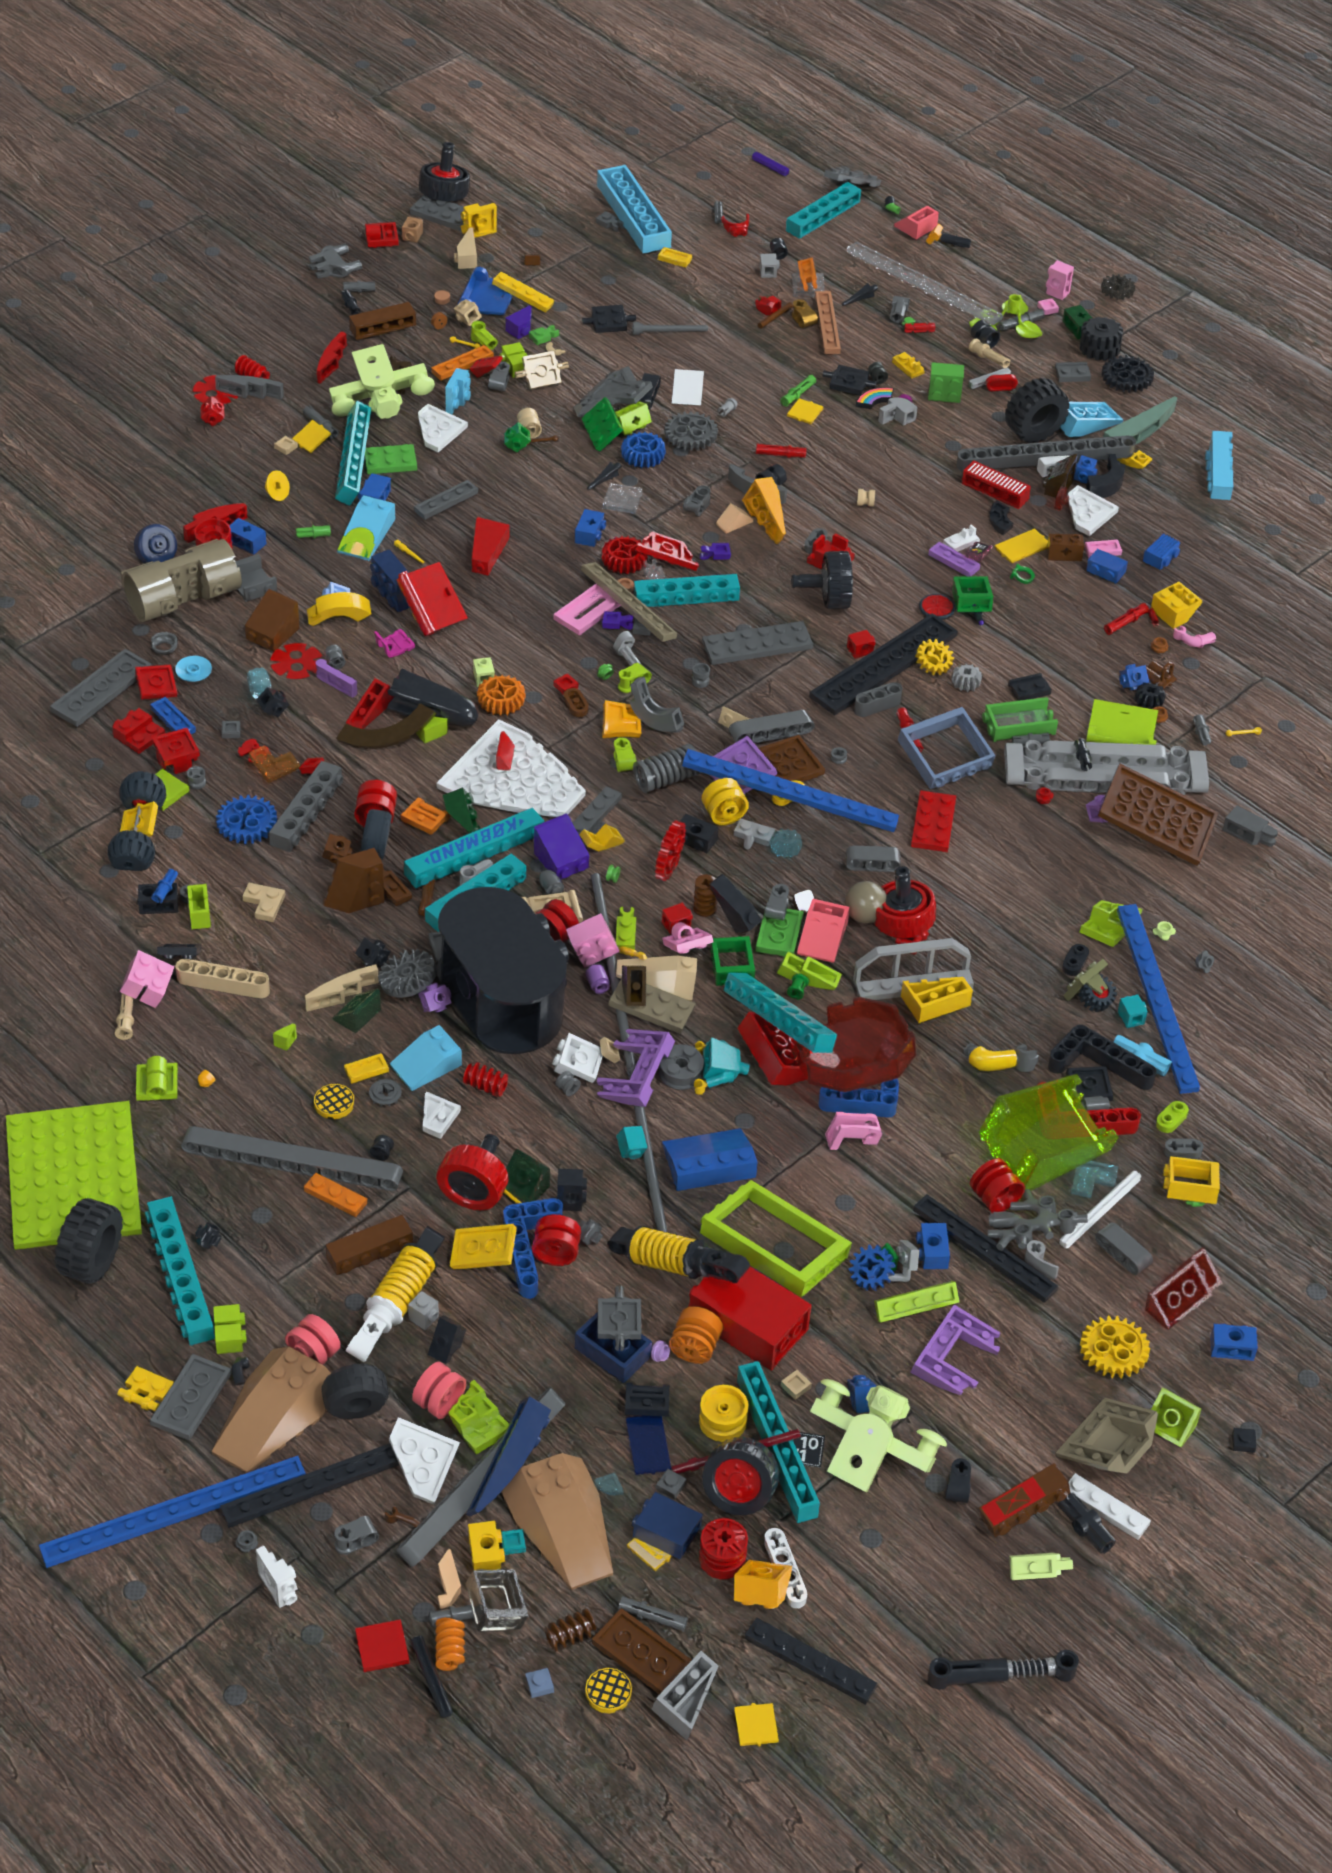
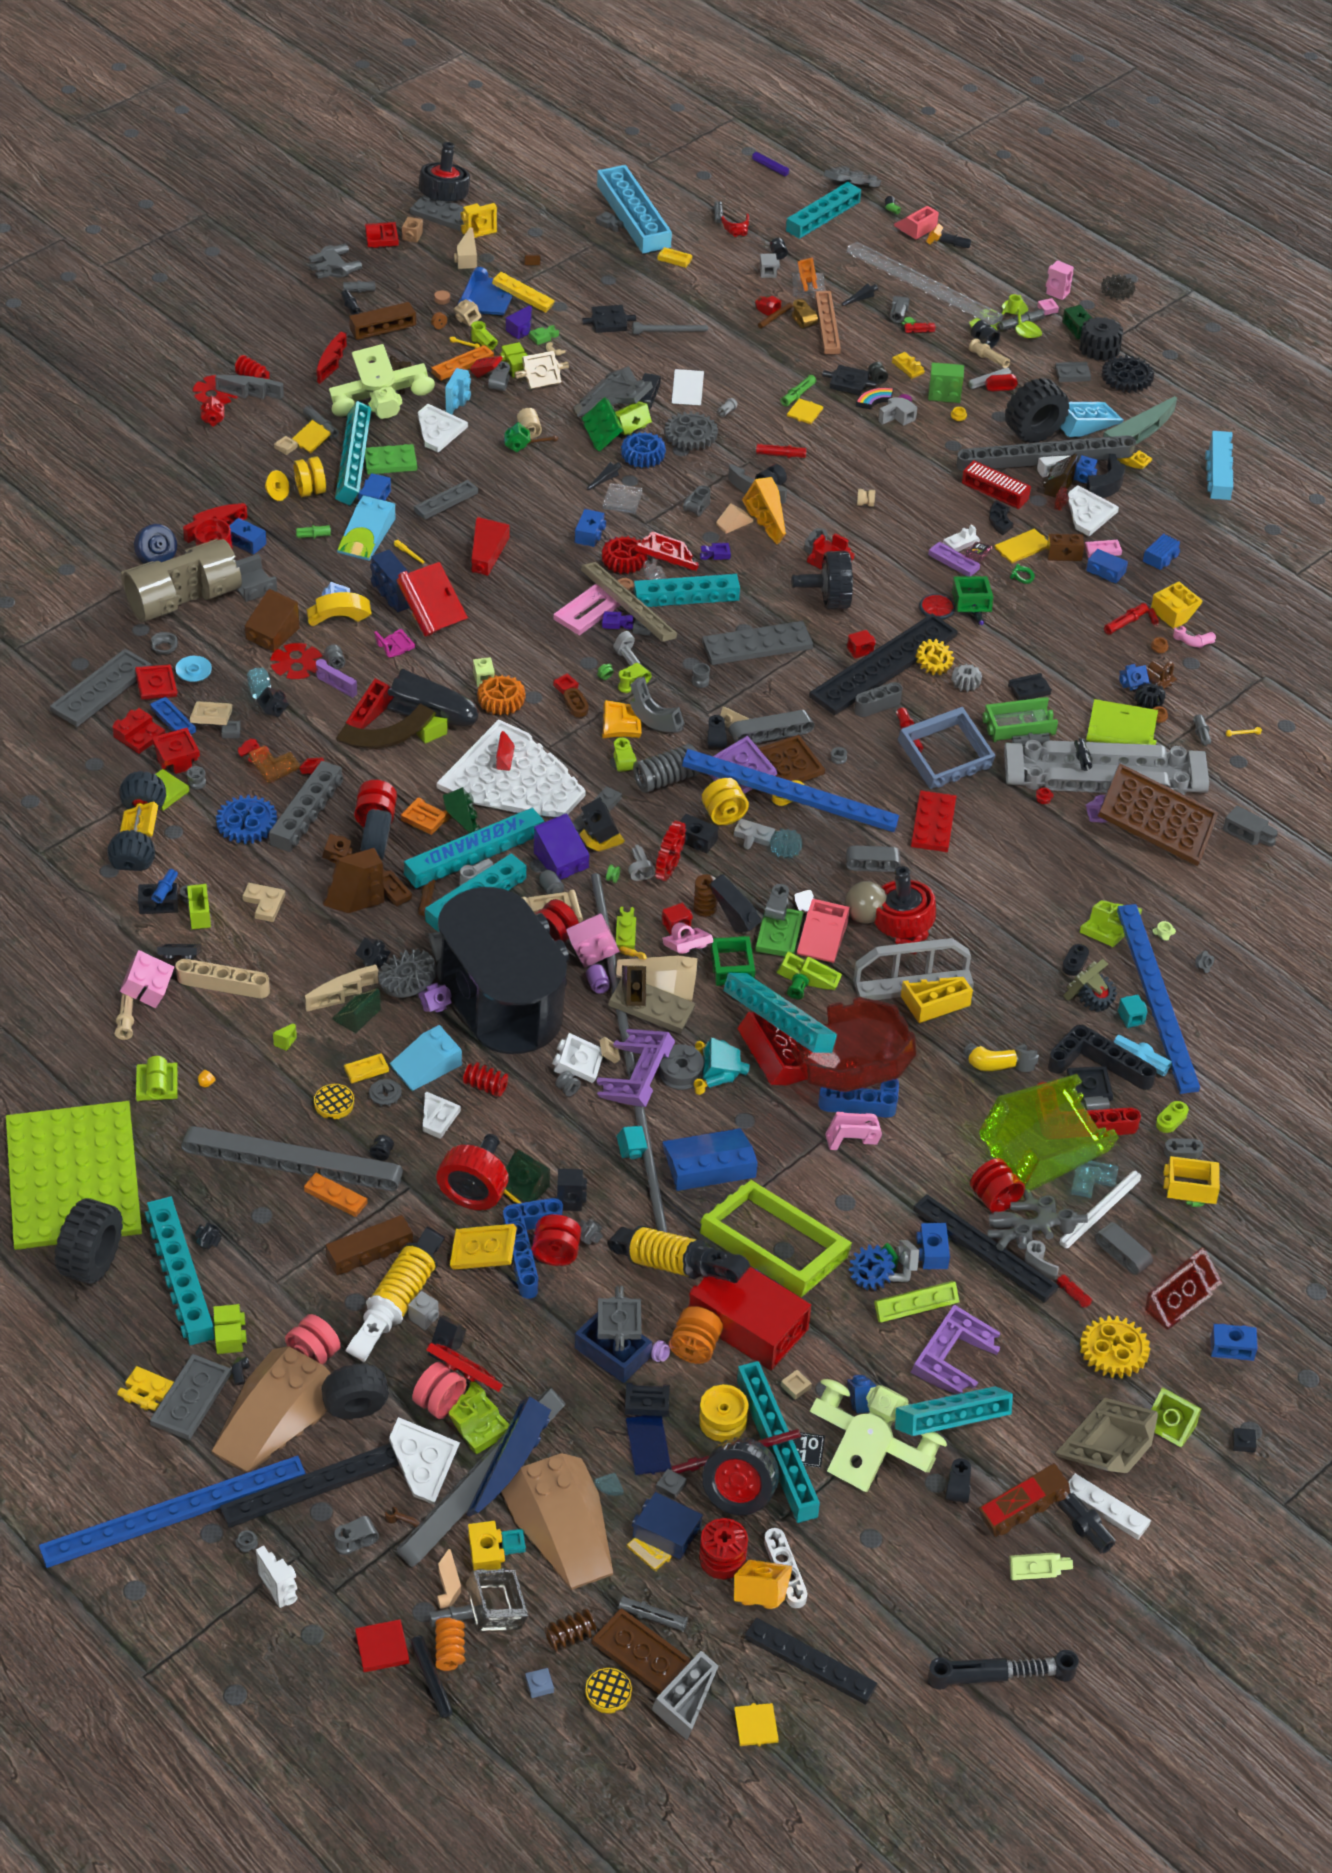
none -> tan plate [190,701,232,725]
none -> yellow wheel [293,456,326,497]
none -> red wing [426,1342,503,1392]
none -> black brick [581,797,619,844]
none -> light grey piece [628,845,656,881]
none -> black piece [708,715,727,749]
none -> teal brick [895,1386,1013,1436]
none -> yellow plate [951,407,967,422]
none -> red axle [1056,1274,1092,1308]

